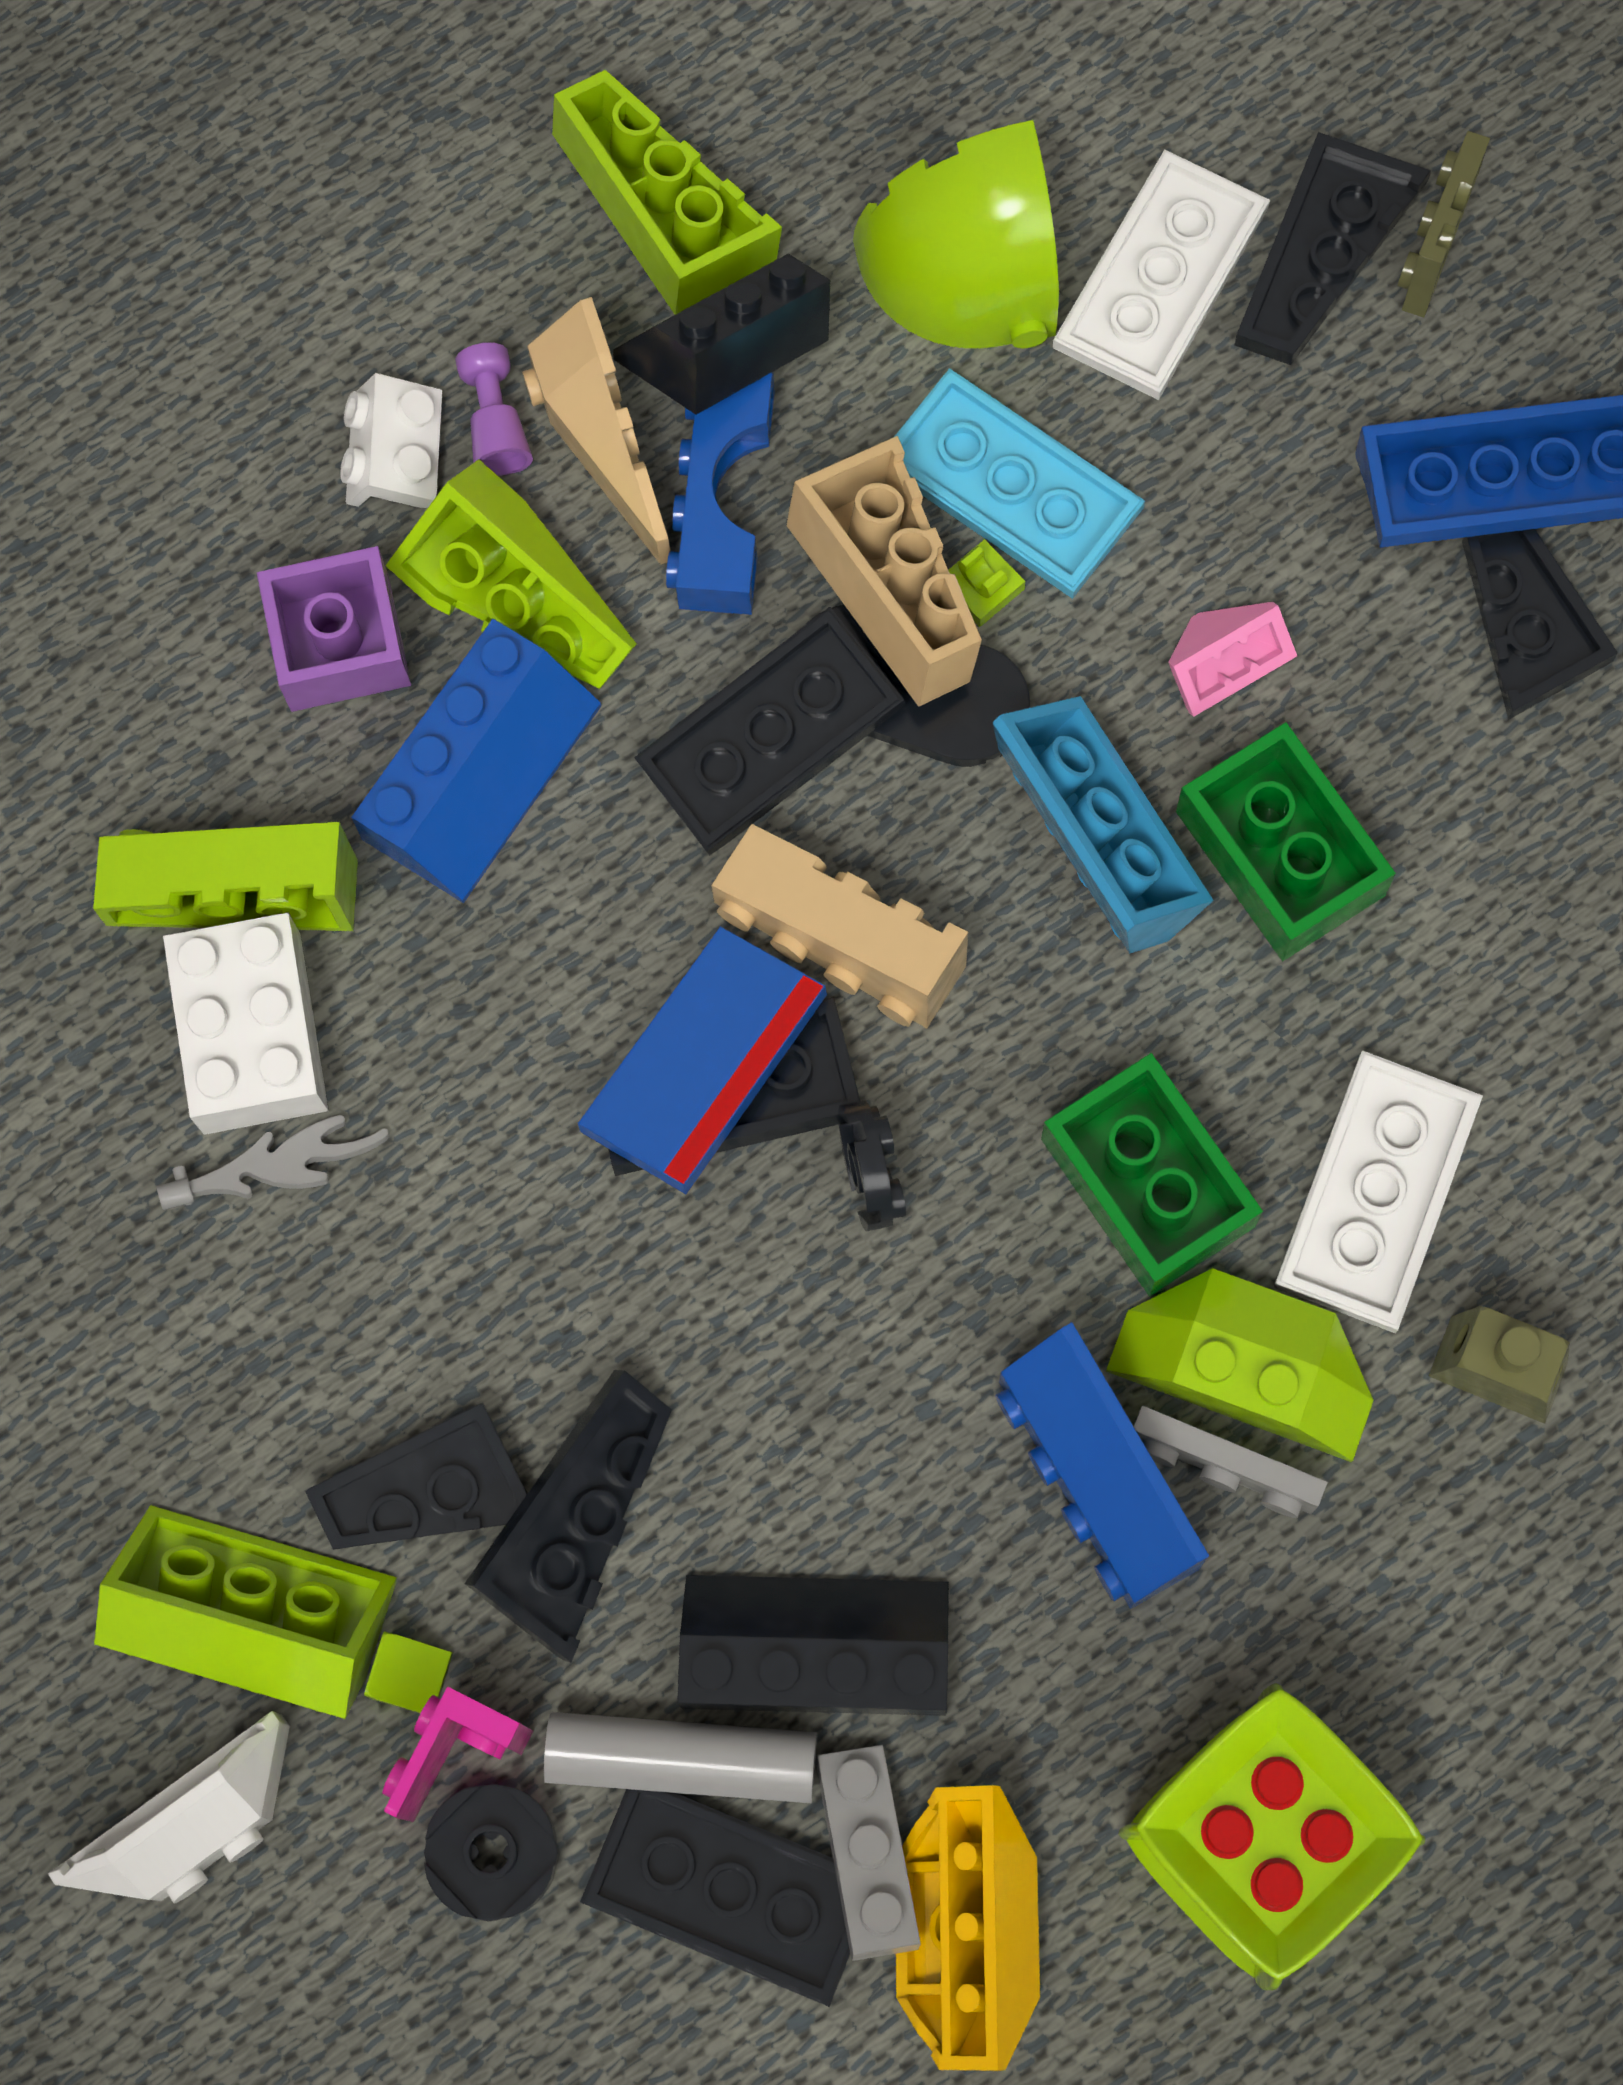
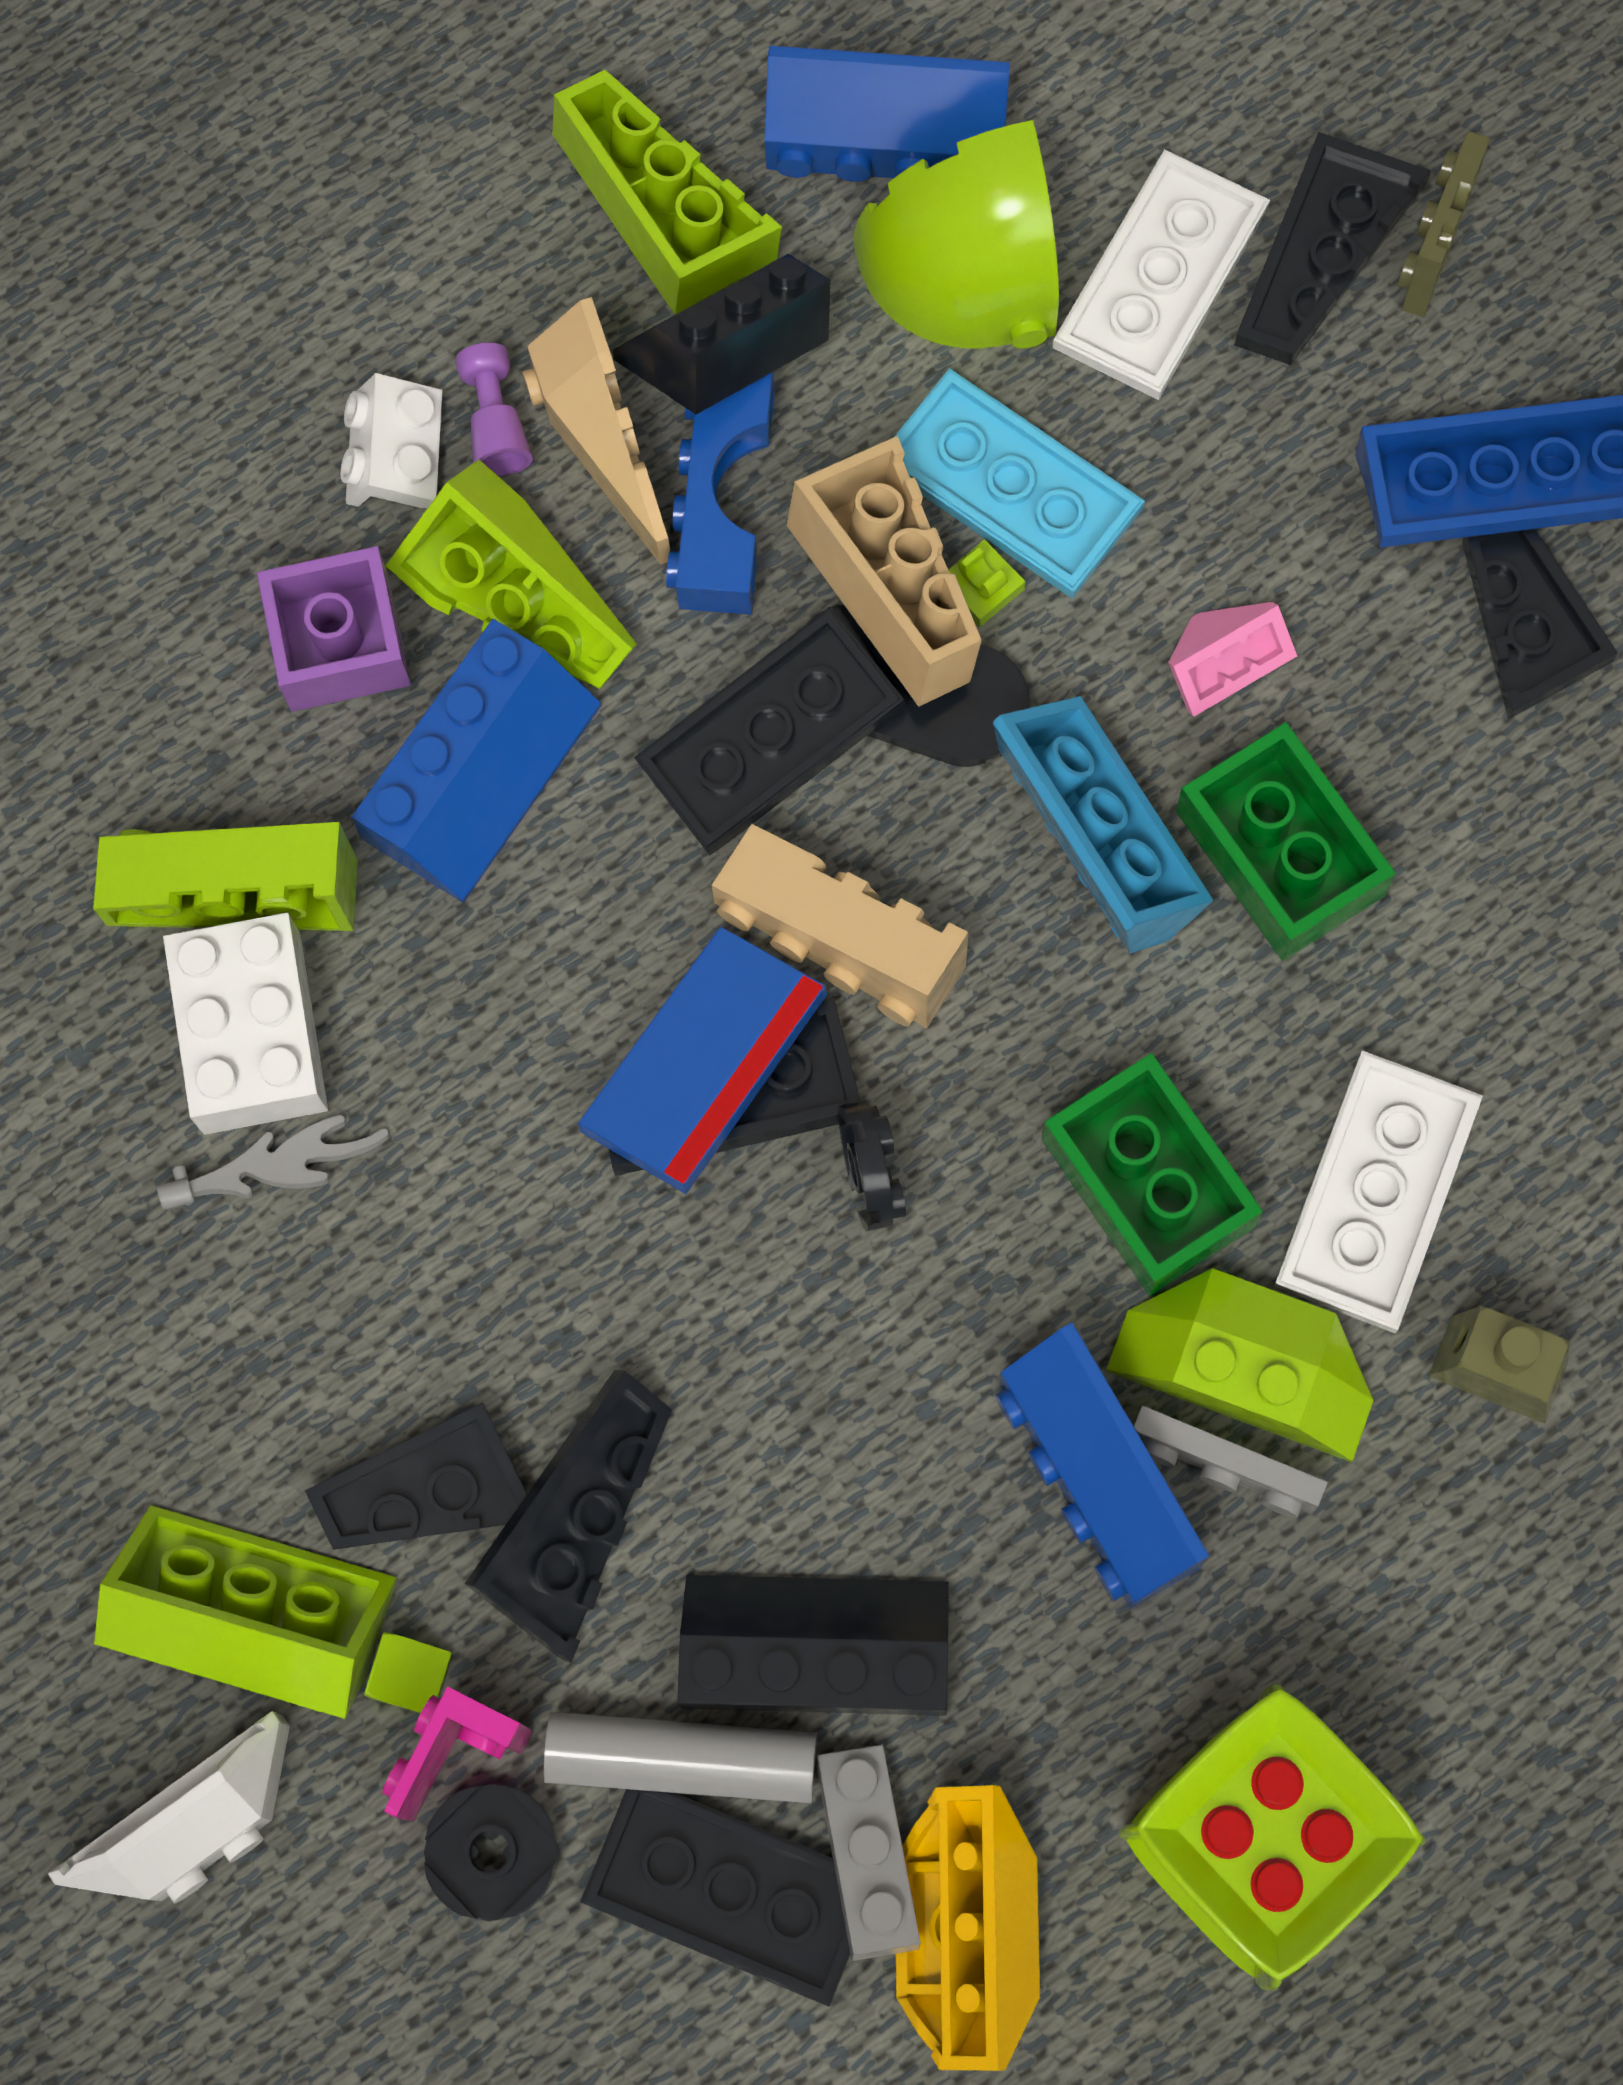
none -> blue slope [764,46,1010,182]

